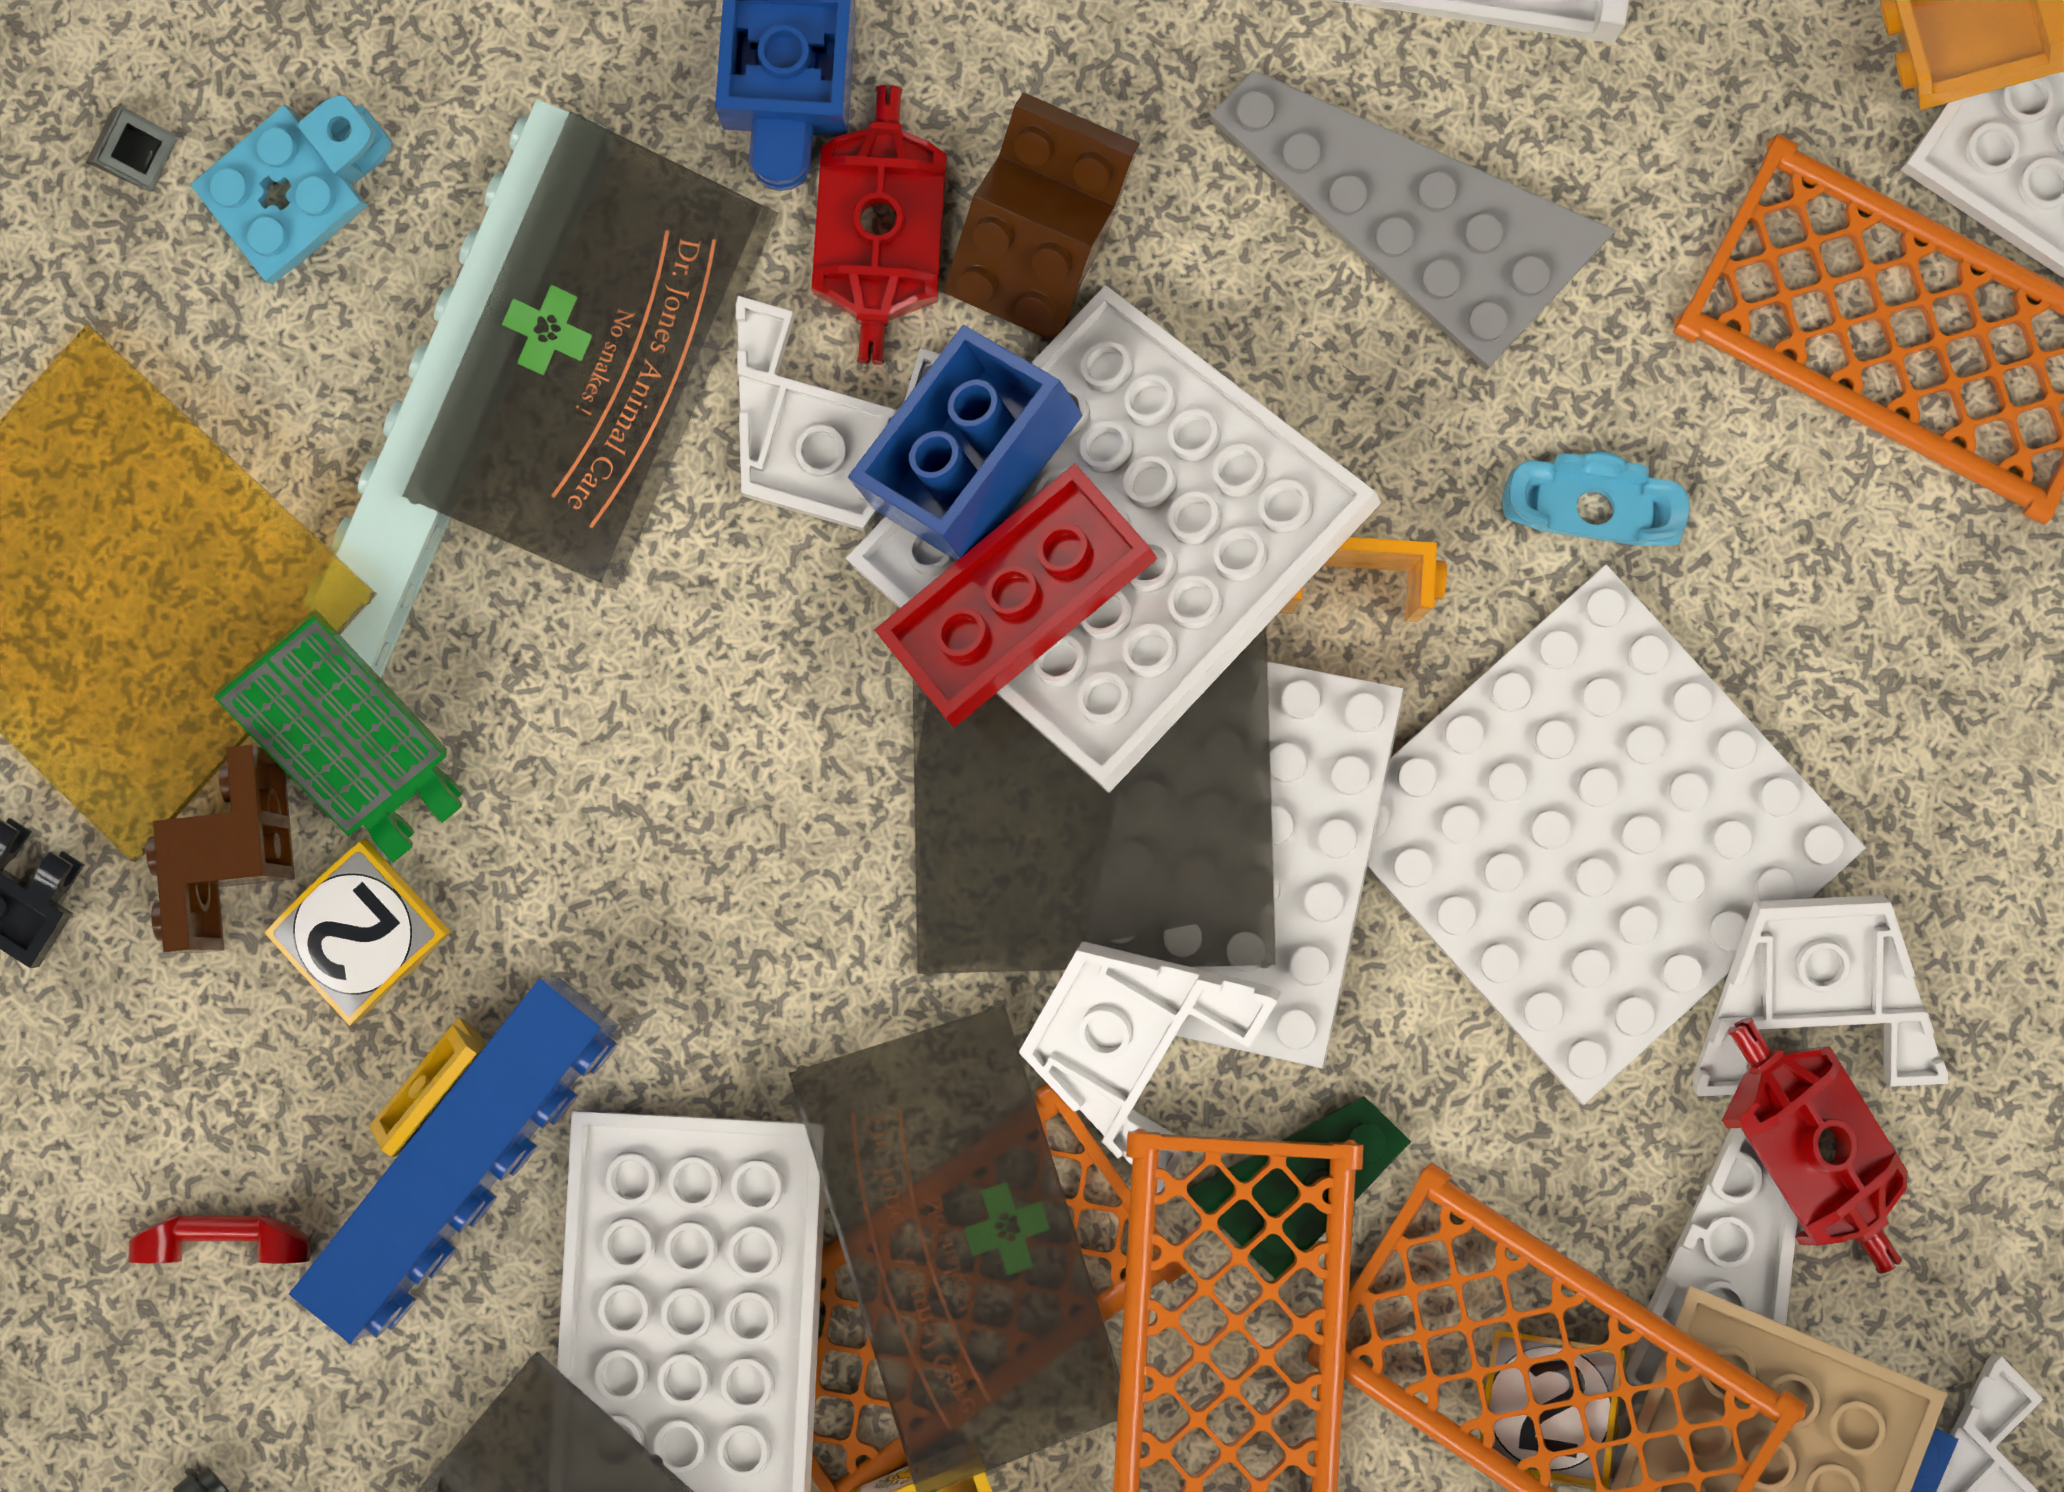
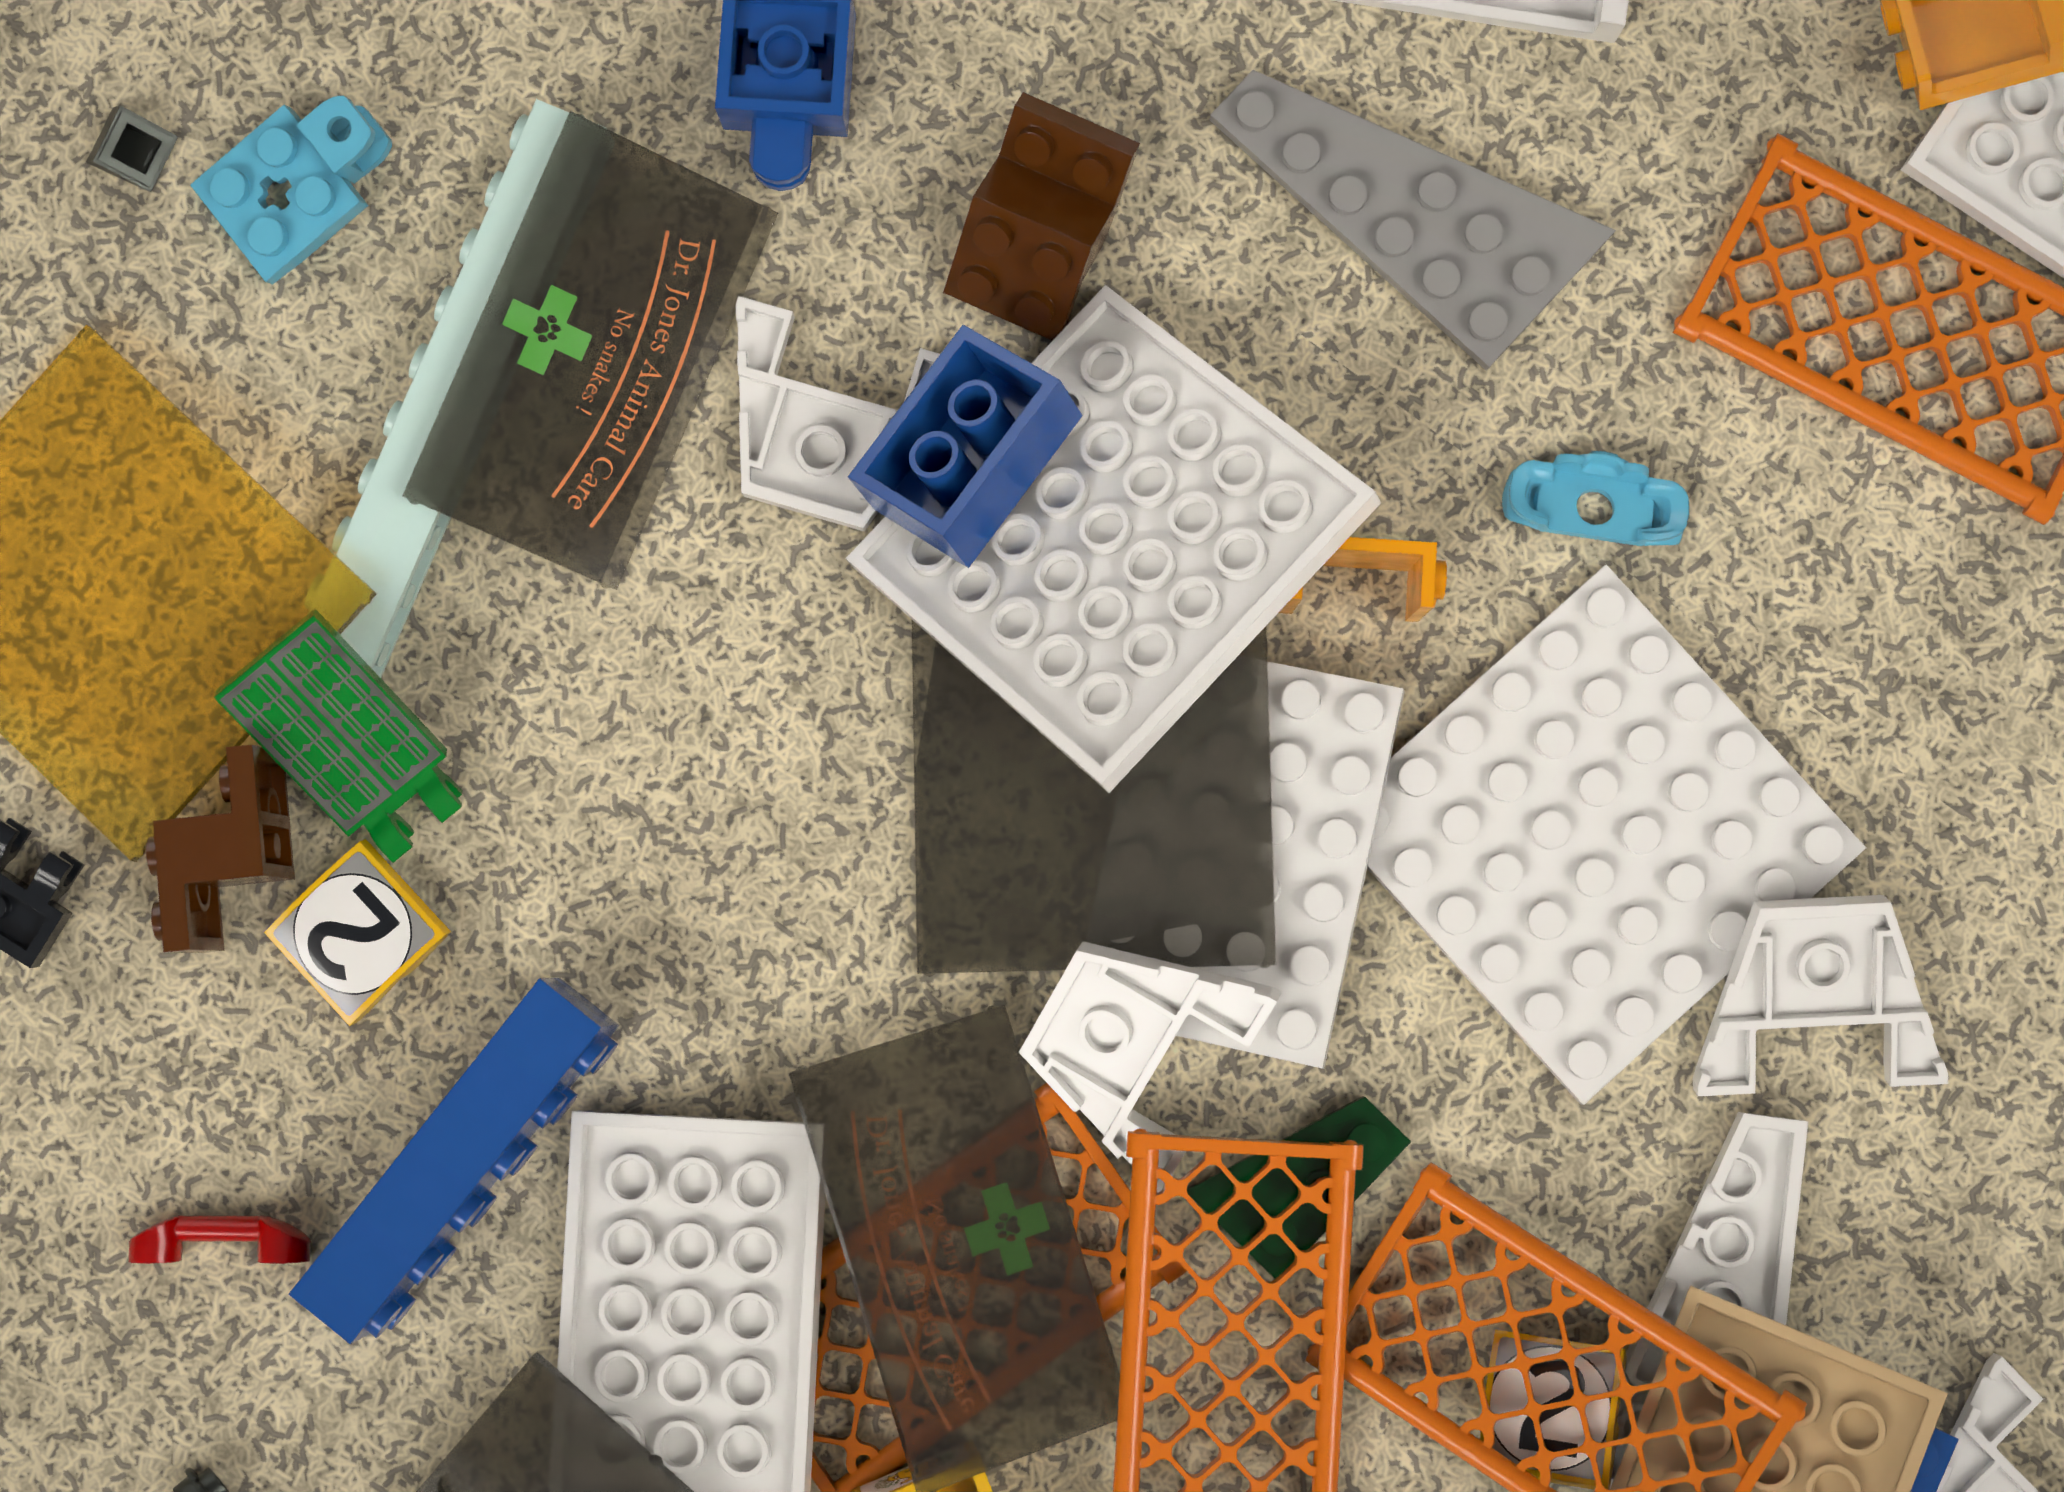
yellow slope [369,1017,485,1157] -> none
red plate [811,85,947,365] -> none
red plate [874,463,1158,728] -> none
red plate [1722,1017,1908,1274] -> none

